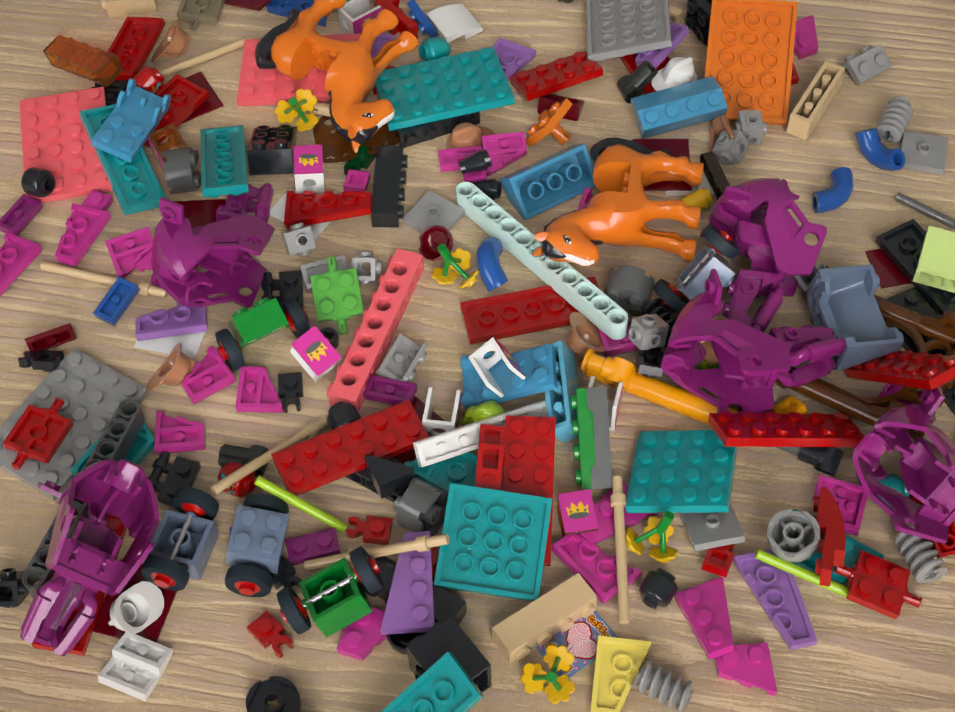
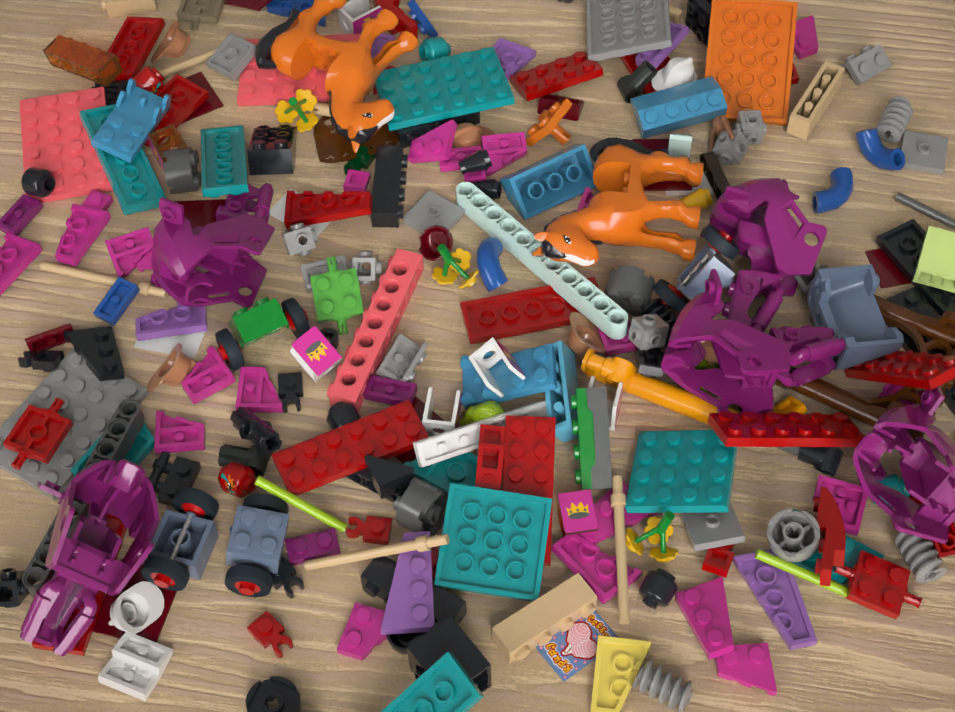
tan bar [209,416,328,495] -> none
black plate [261,270,304,309] -> none
green brick [277,546,384,638] -> none
piece [294,145,325,194] -> none
white slope [426,4,483,43] -> none
yellow plant [520,644,575,704] -> none
none -> black wing [64,326,124,381]
none -> light grey plate [206,33,256,81]
none -> black piece [230,407,282,454]
none -> dark pink wing [408,120,457,164]
none -> light aqua slope [668,133,693,158]

